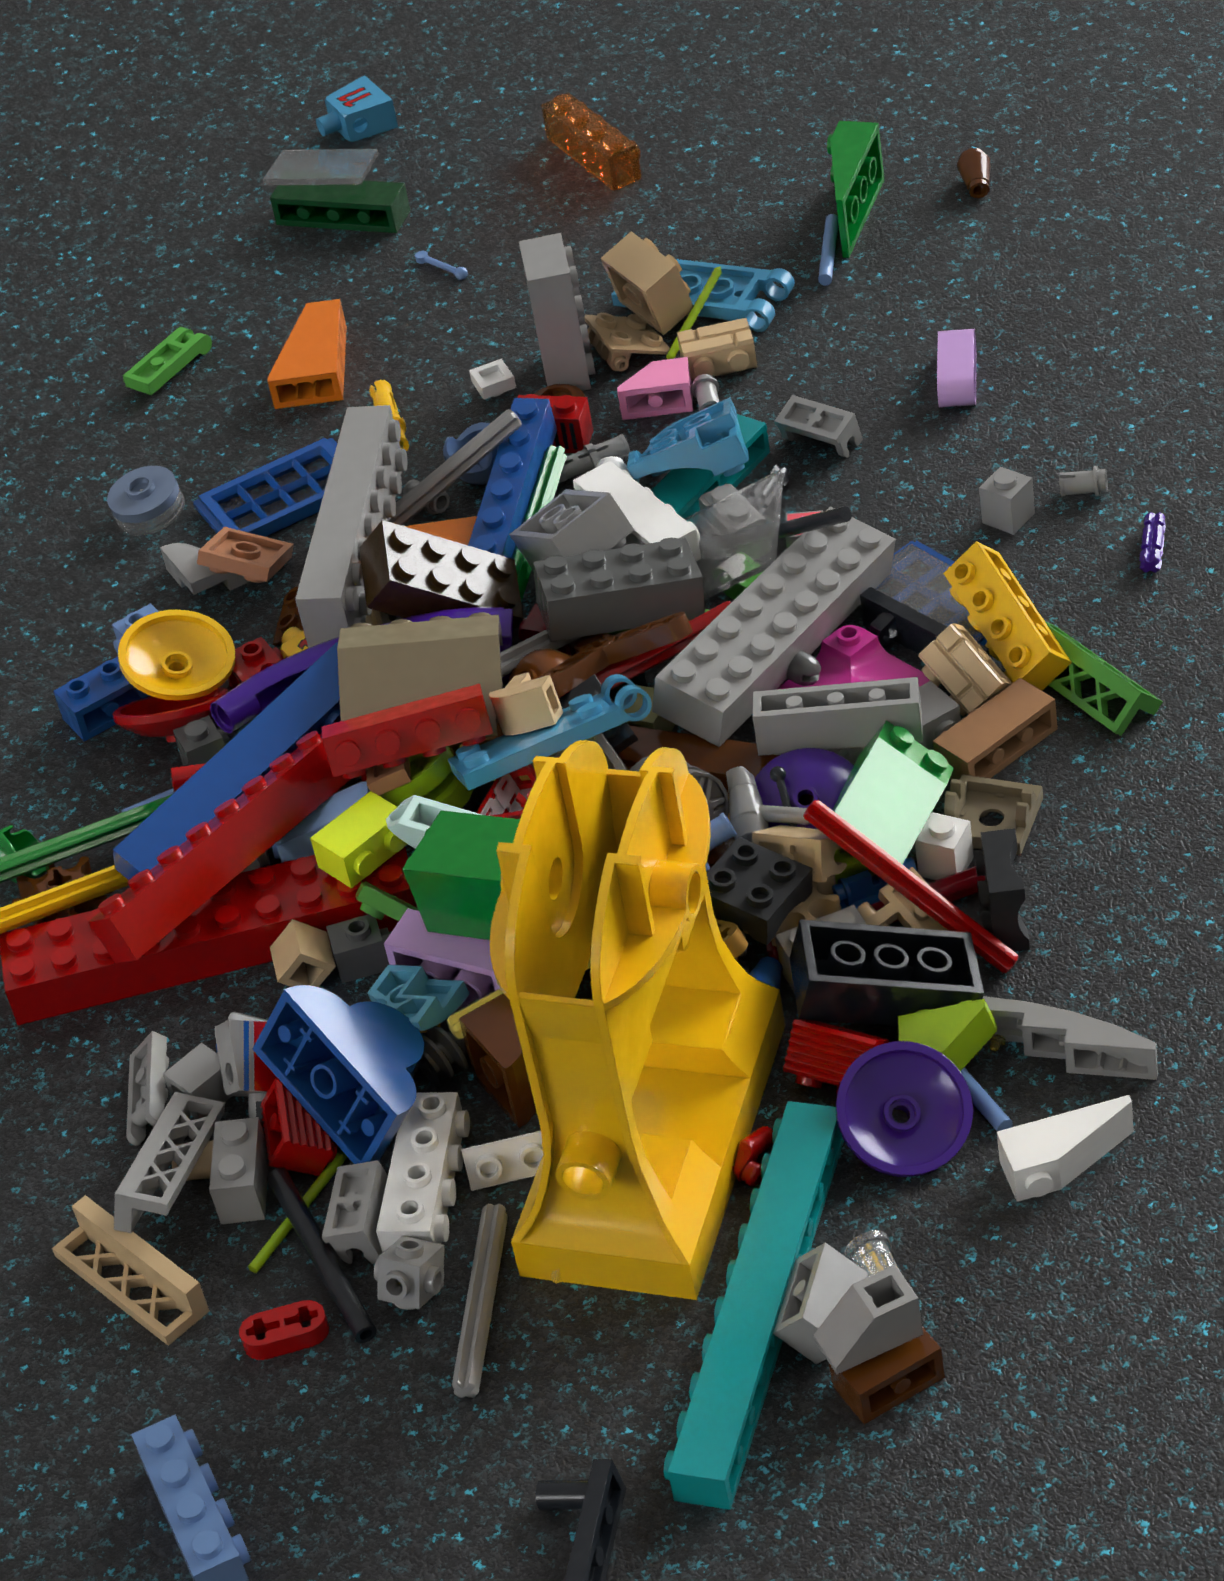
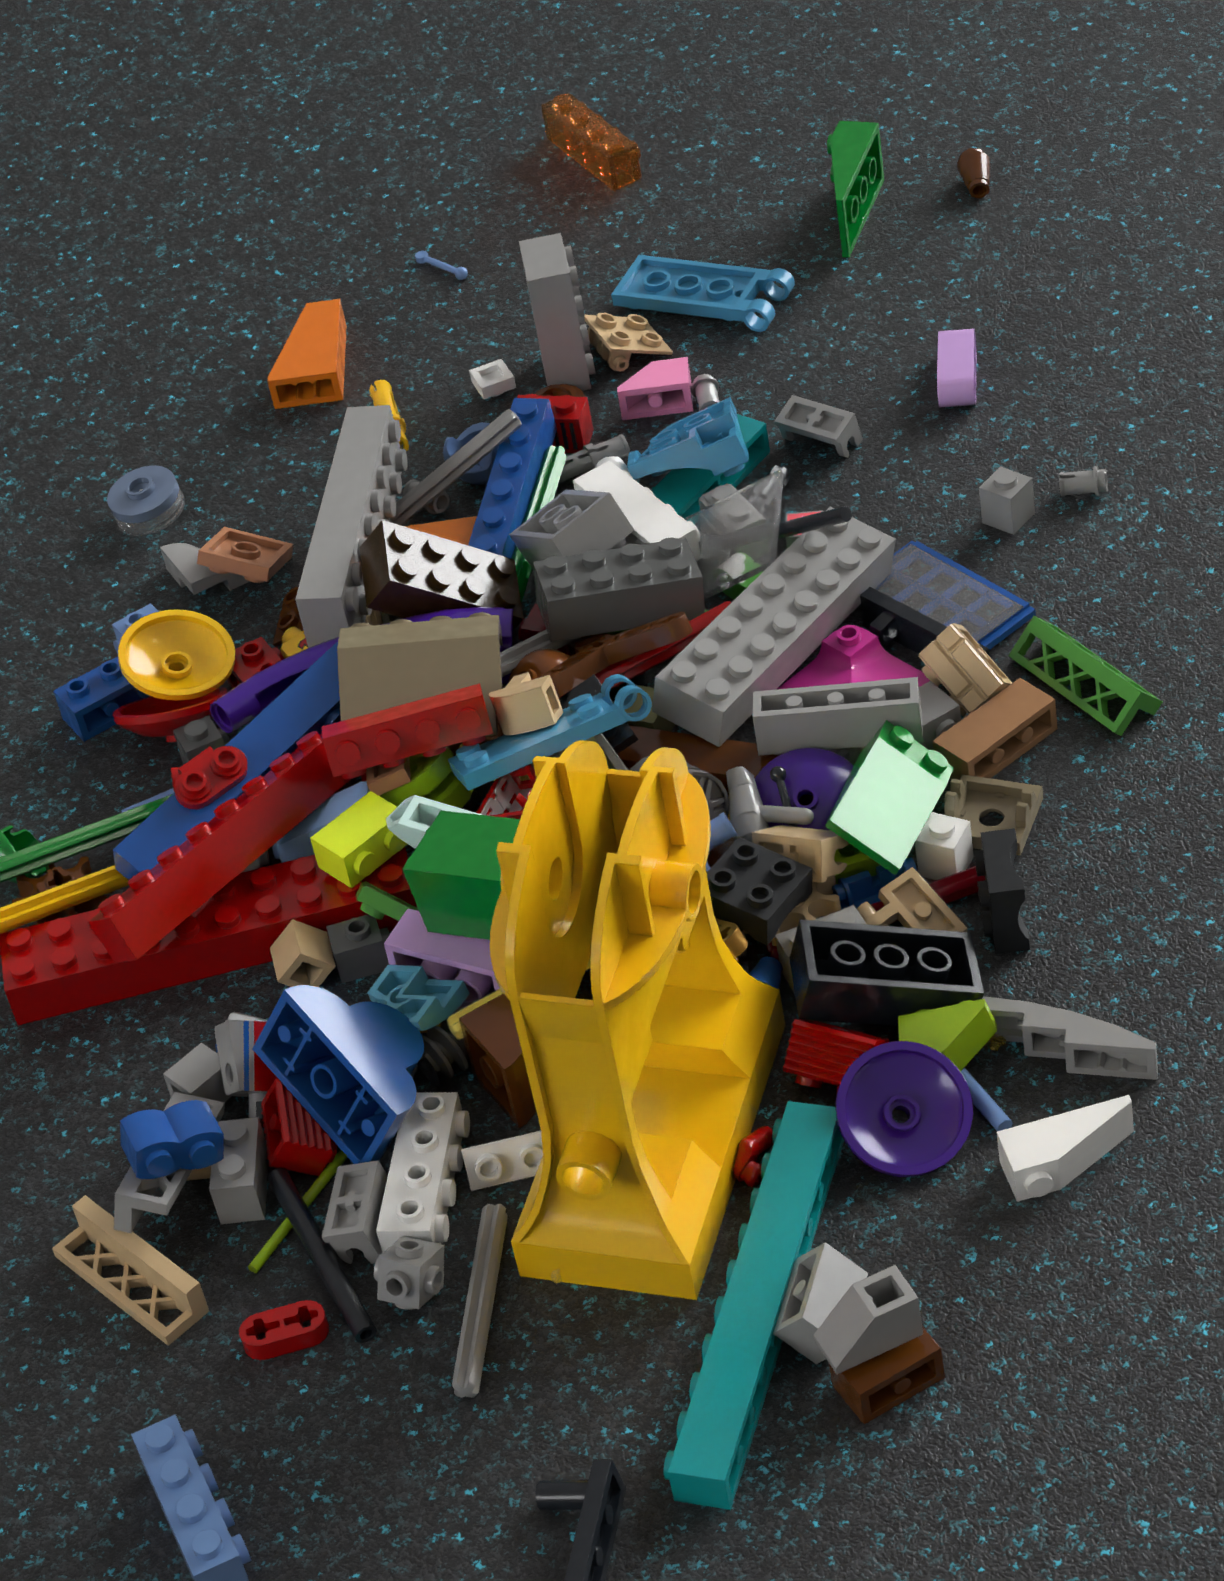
bright green plate [123,327,212,395] -> none
light grey hinge [126,1031,169,1146] -> none
blue piece [193,438,337,537] -> none
clear piece [263,149,378,185] -> none
dark green brick [270,176,411,233] -> none
dark azure torso [316,76,398,142] -> none
tan brick [600,231,693,335] -> none
lime axle [666,267,722,359] -> none
tan brick [677,318,757,381] -> none
dark grey hinge [787,651,821,686] -> none
red axle [803,800,1019,973] -> none
medium blue bar [818,214,839,286] -> none
clear bush [844,1230,901,1277] -> none
yellow brick [943,541,1072,691] -> none
dark purple axle [1140,512,1166,573] -> none
none -> blue brick [120,1100,224,1179]
none -> red bracket [174,746,248,809]

